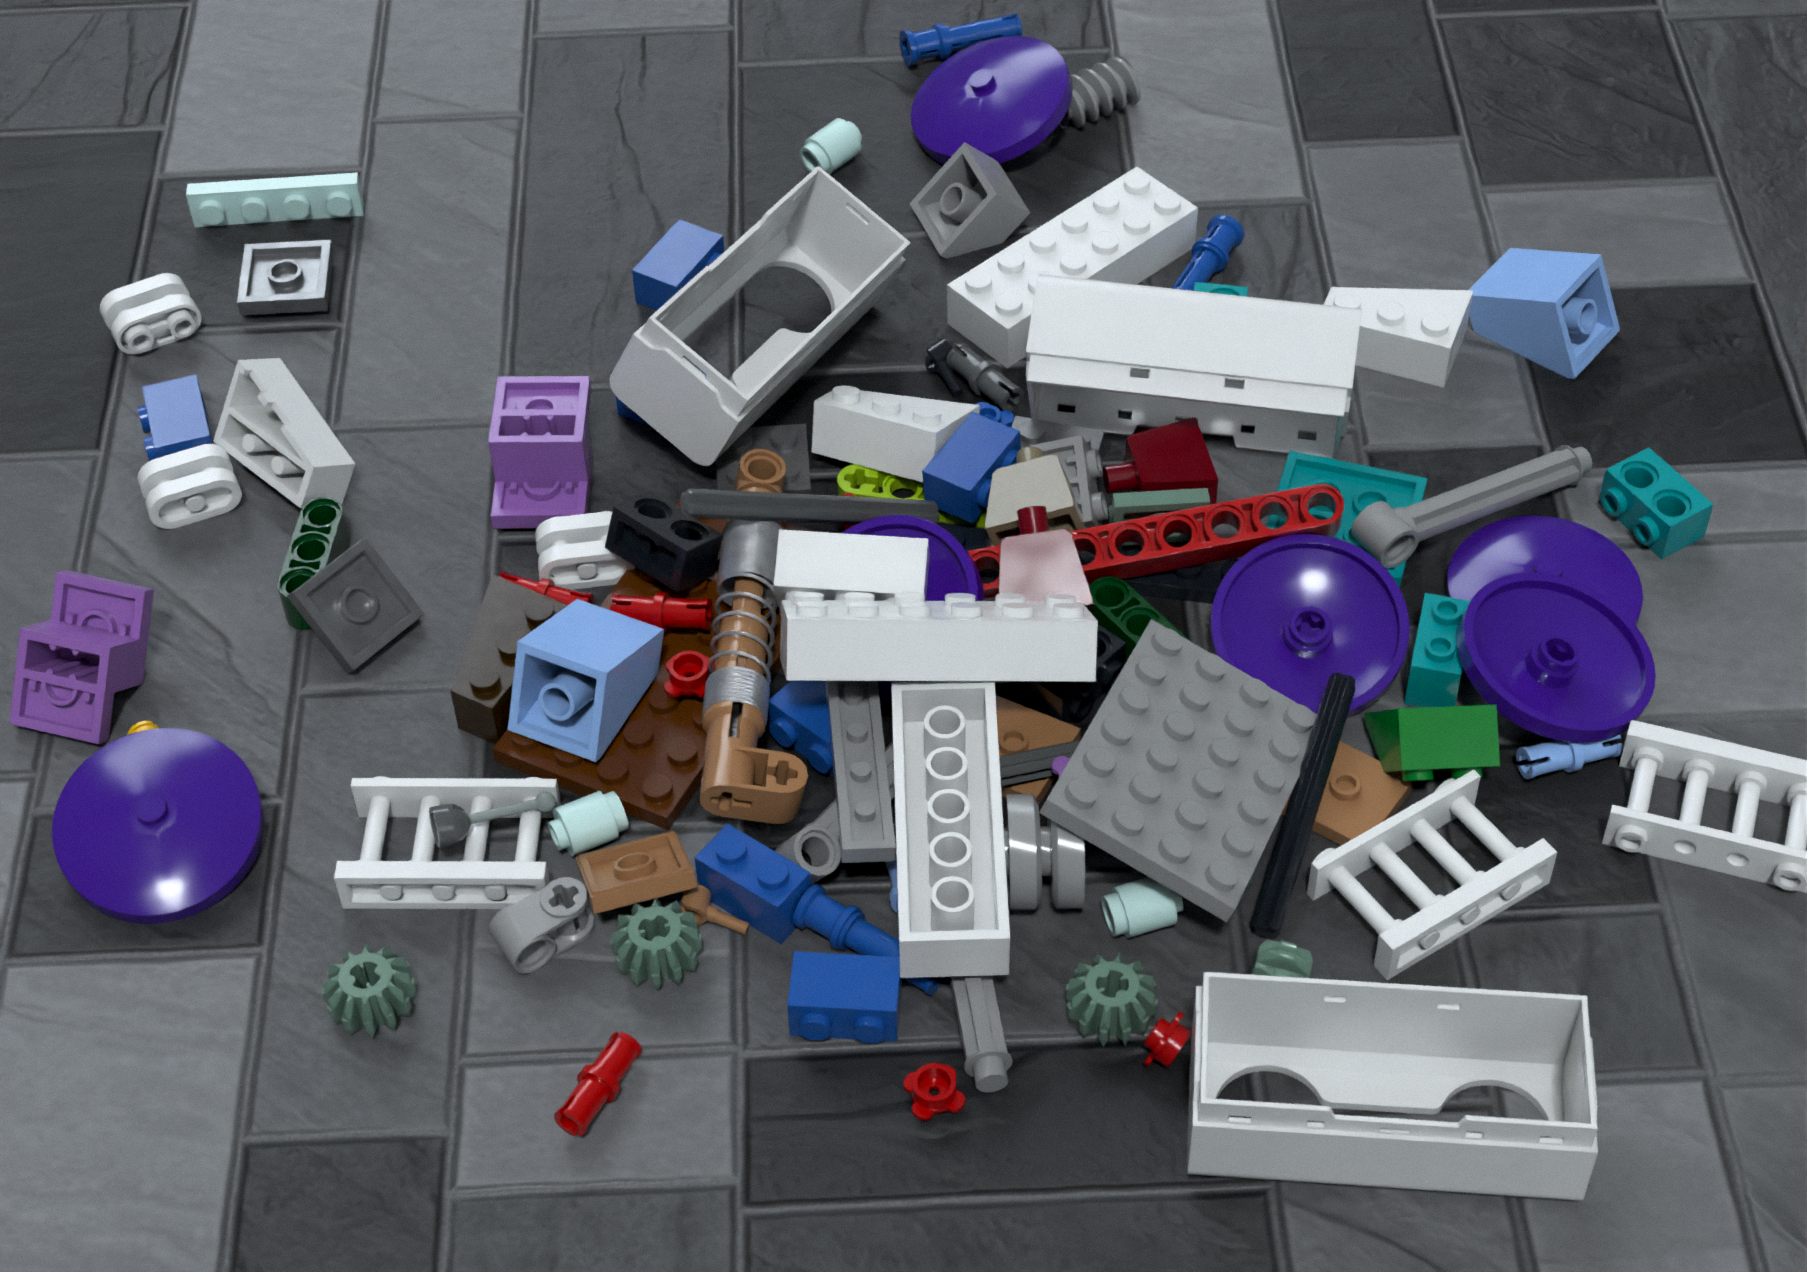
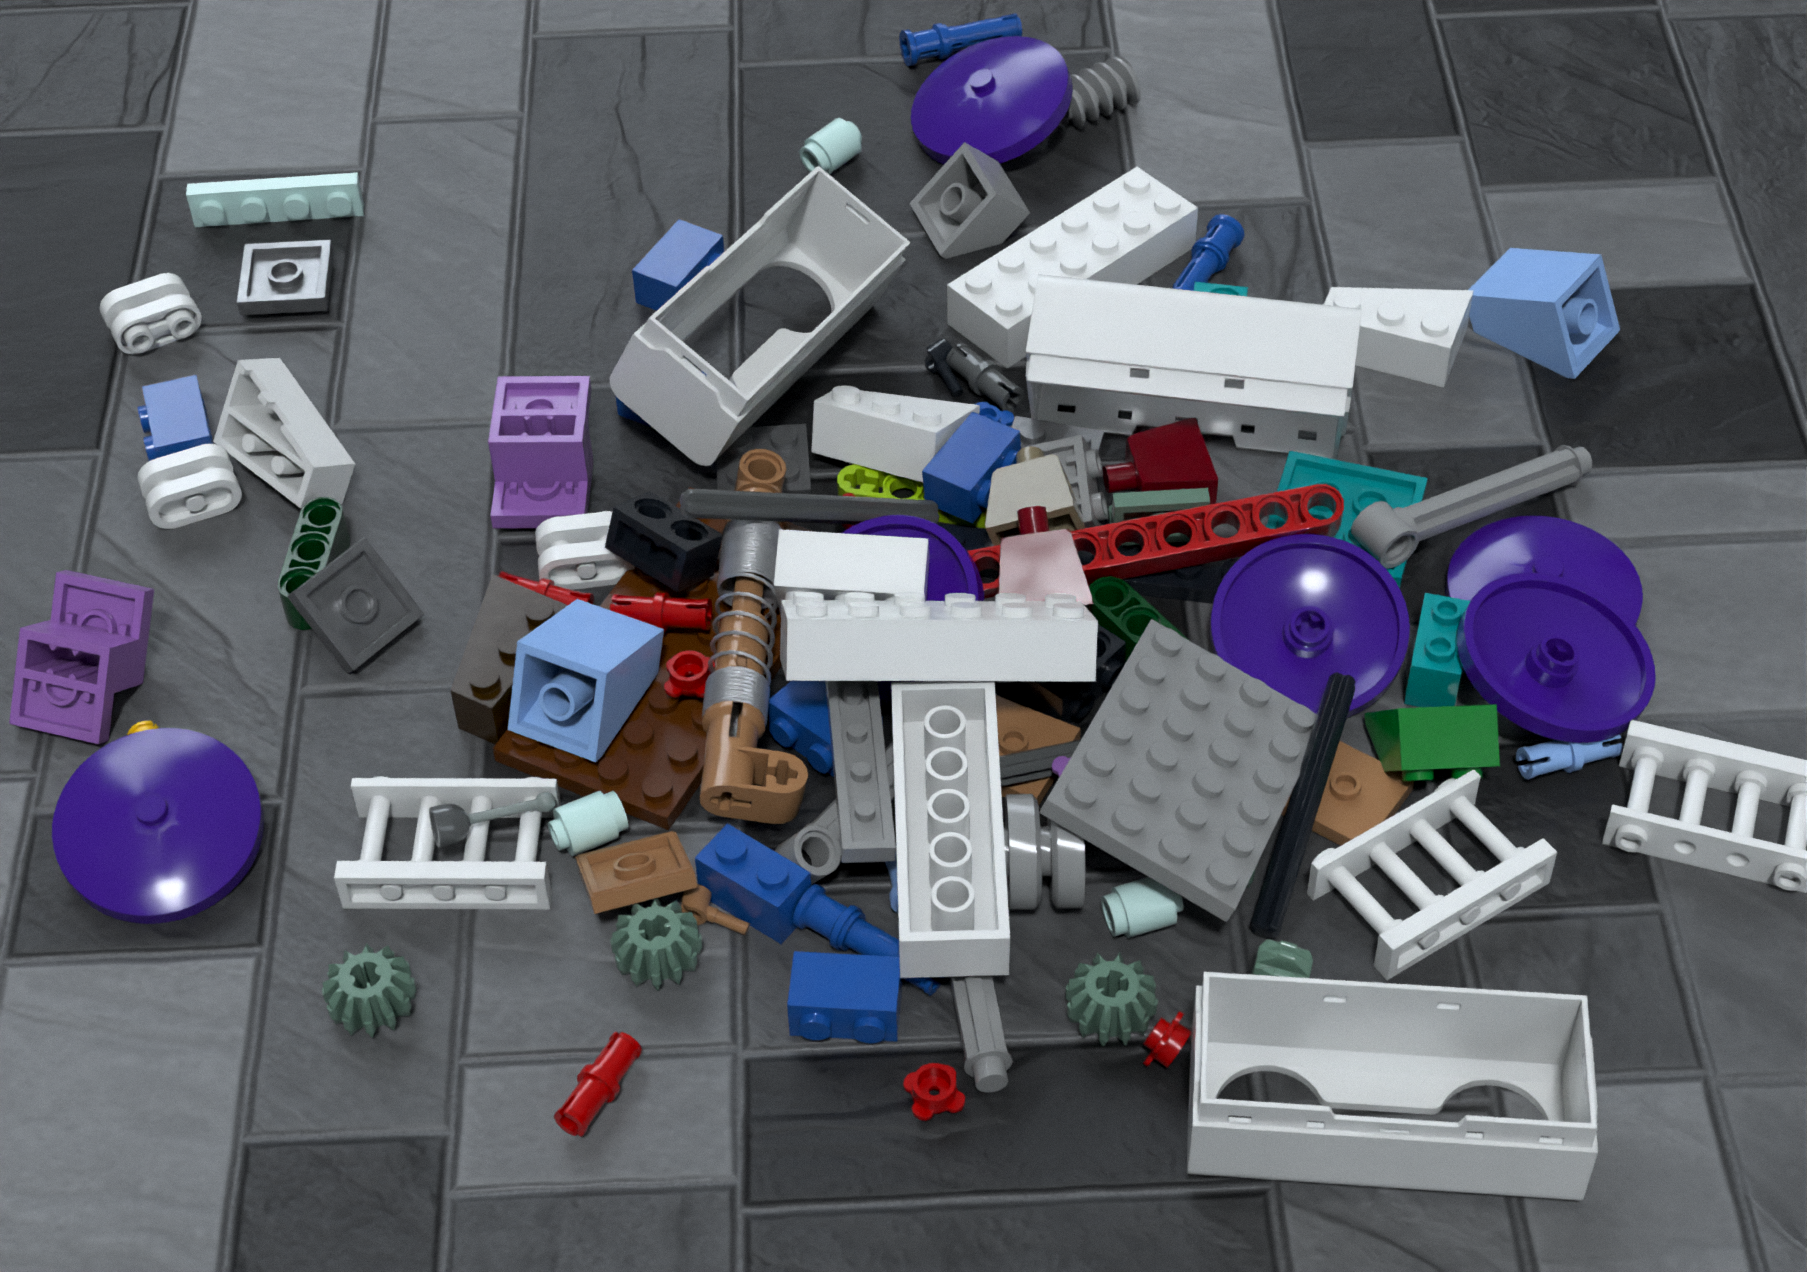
light grey piece [489,877,595,974] -> none
teal brick [1598,447,1714,559] -> none

